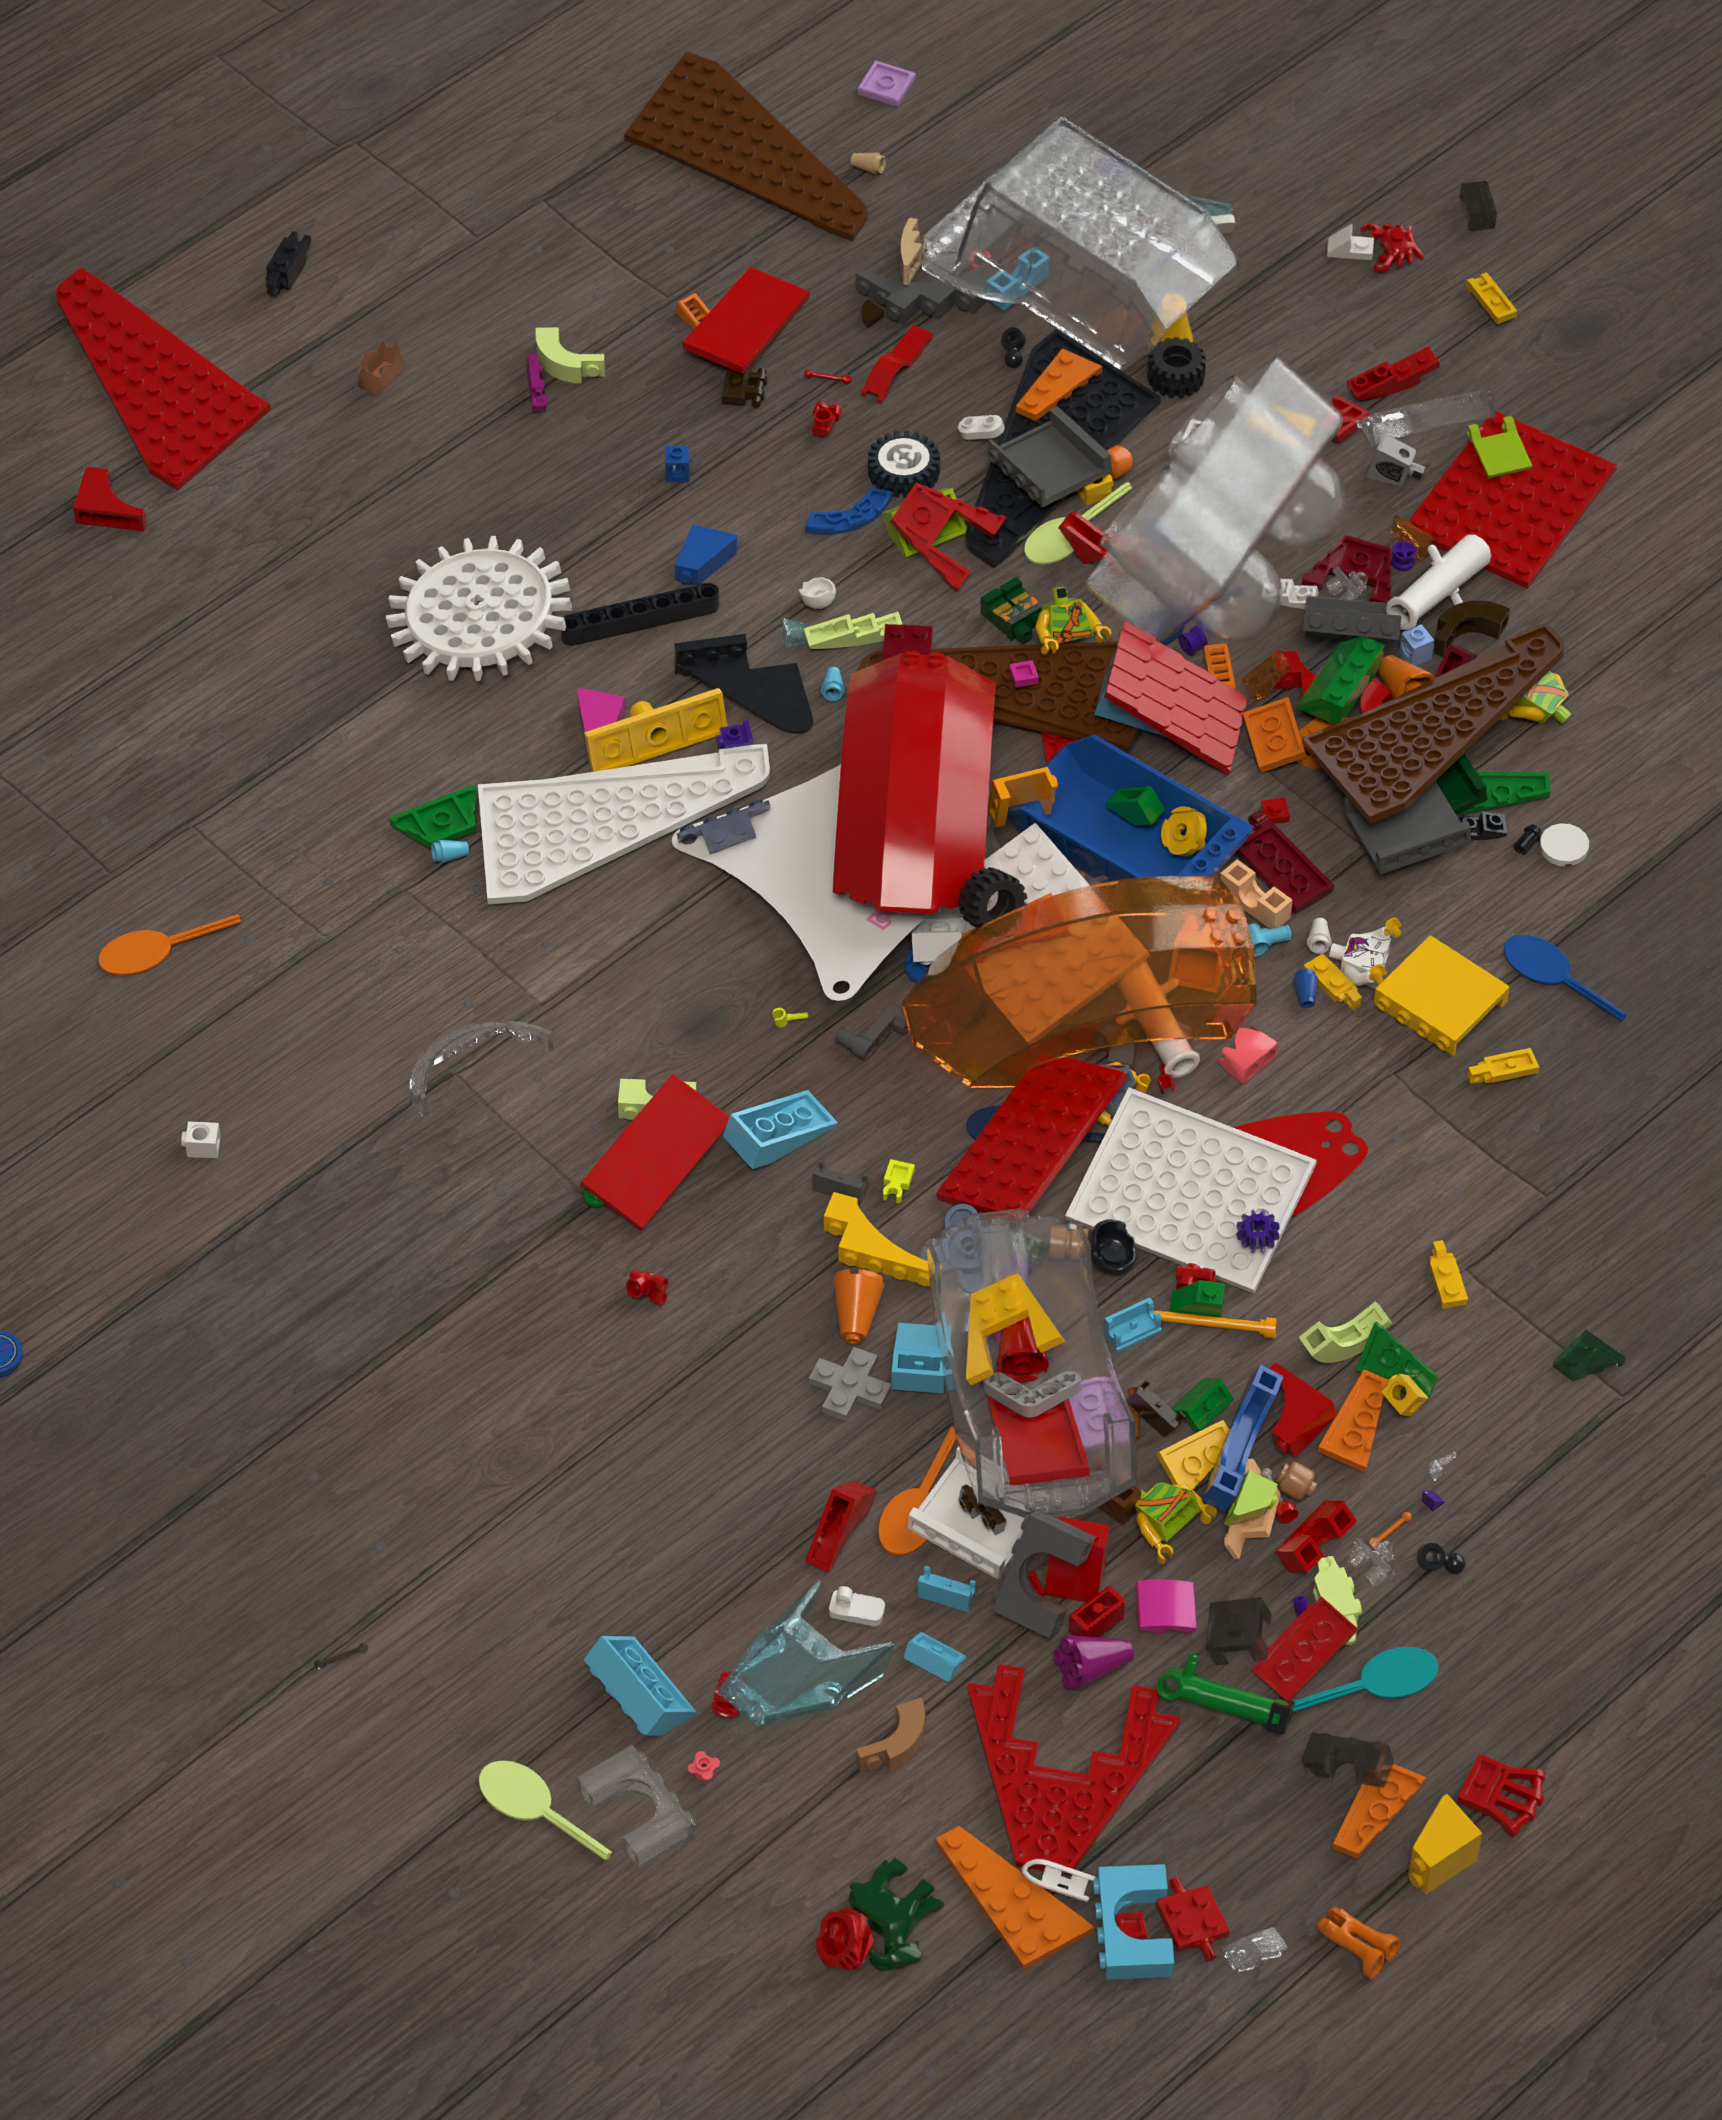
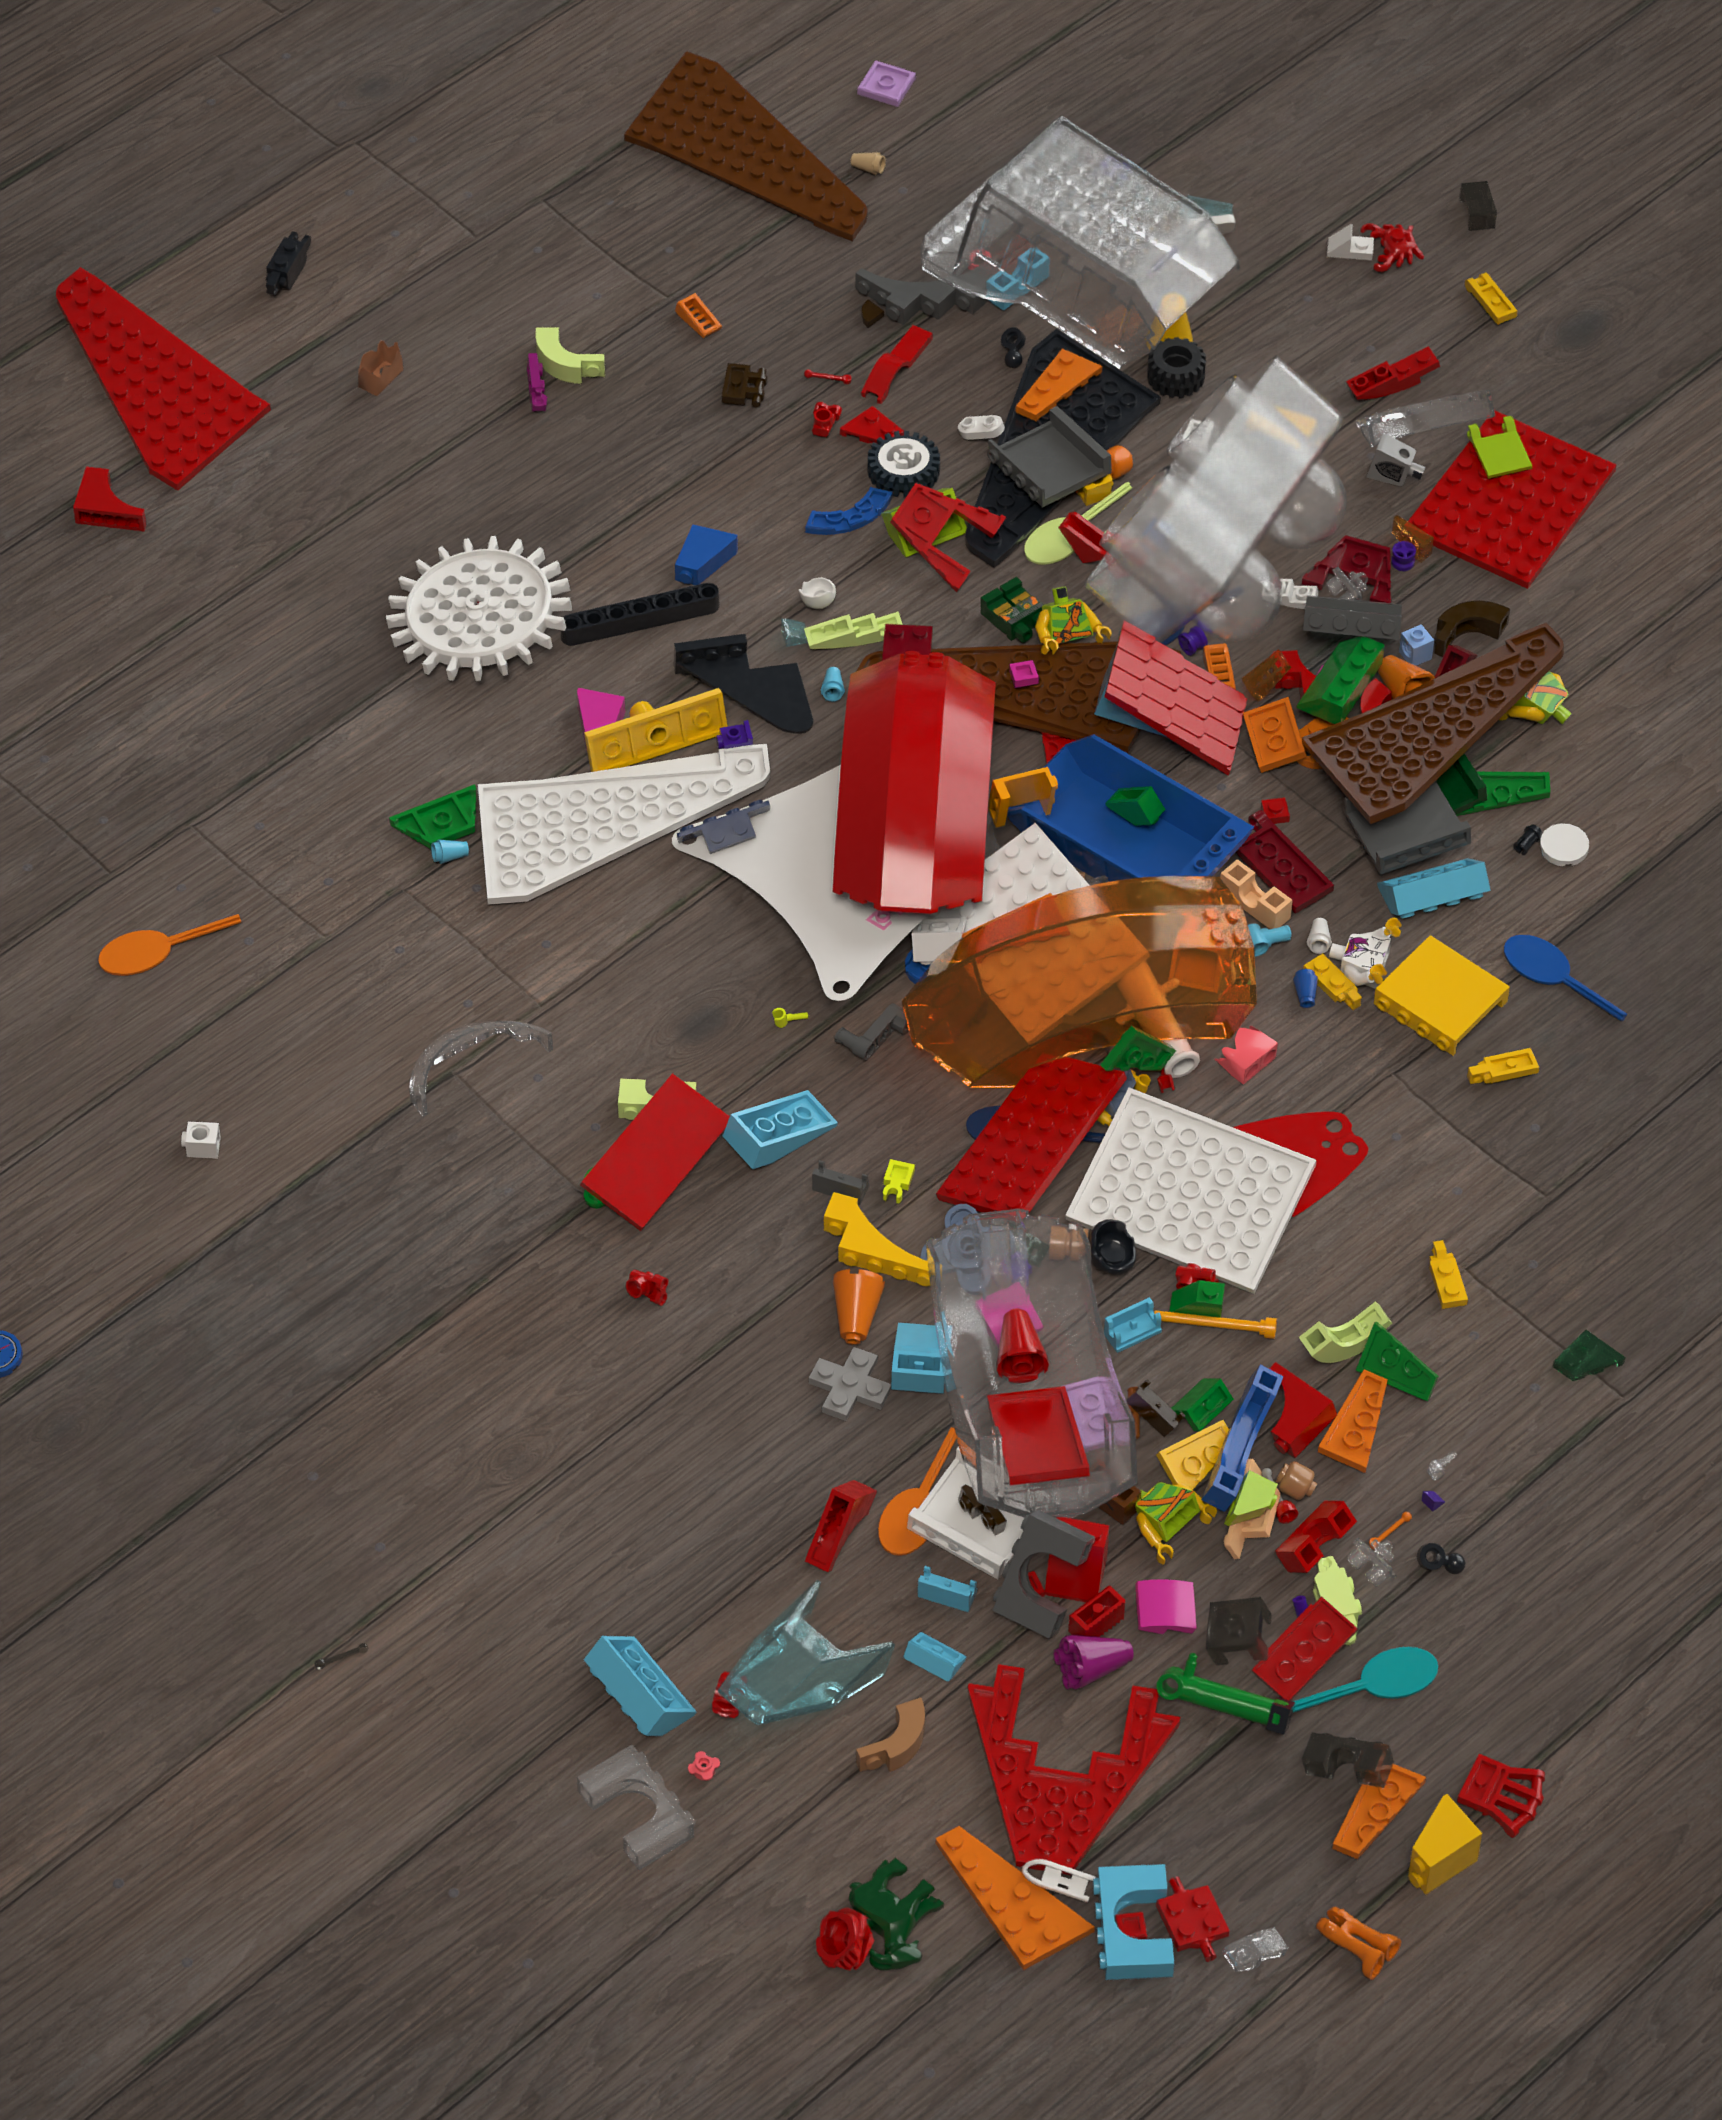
yellowish green piece [479,1761,612,1860] -> none
blue brick [665,446,689,482] -> none
red tile [683,267,810,374] -> none
white piece [829,1586,885,1626] -> none
tan slope [901,218,922,285] -> none
black tyre [958,867,1027,935] -> none
yellow wing [966,1273,1065,1385] -> none
light grey beam [983,1371,1082,1417] -> none
yellow plate [1161,806,1207,857] -> none
dark purple gear [1236,1209,1280,1253] -> none
red wing [1321,394,1370,443] -> none
yellow brick [1381,1374,1429,1416] -> none
white piece [1386,535,1491,630] -> none
black slope [1456,811,1507,840] -> none
none -> red wing [840,406,904,444]
none -> green wing [1100,1025,1176,1071]
none -> medium azure slope [1377,858,1491,918]

